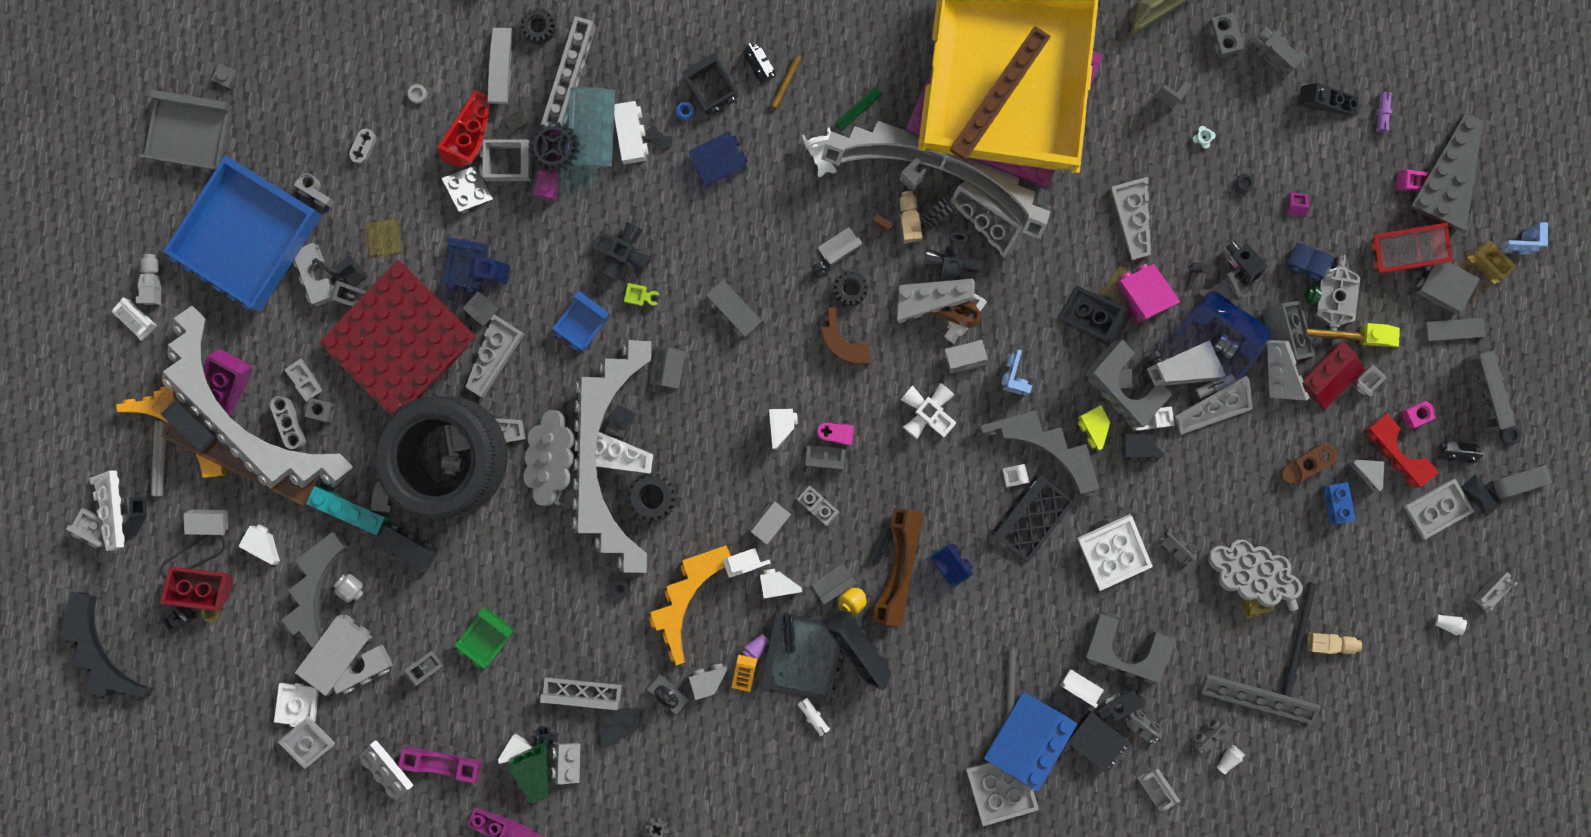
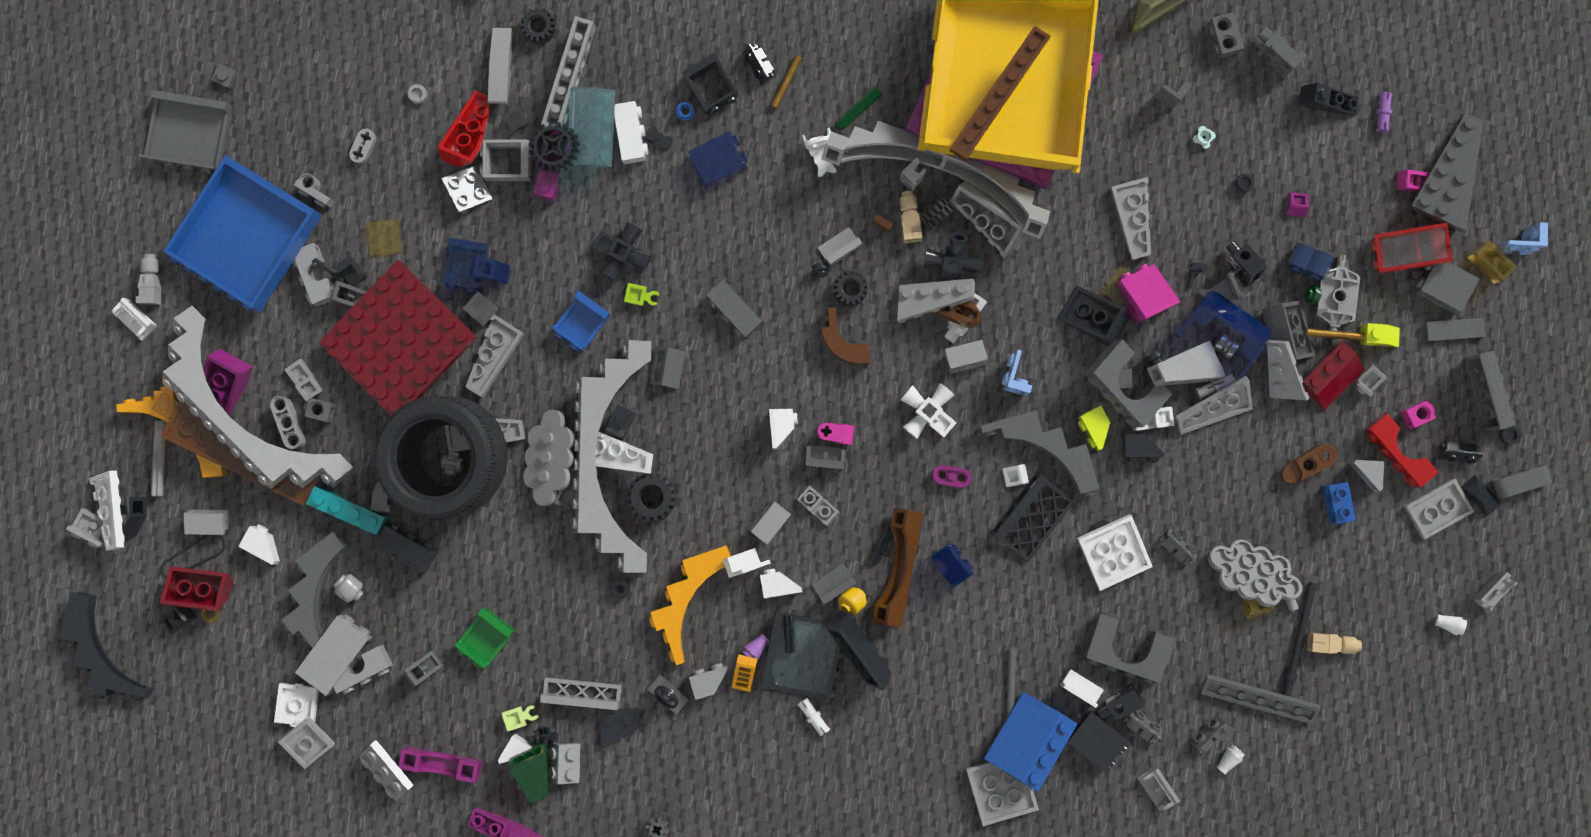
black beam [161,400,217,453] -> none
none -> yellowish green plate [502,705,539,732]
none -> magenta plate [932,465,971,488]

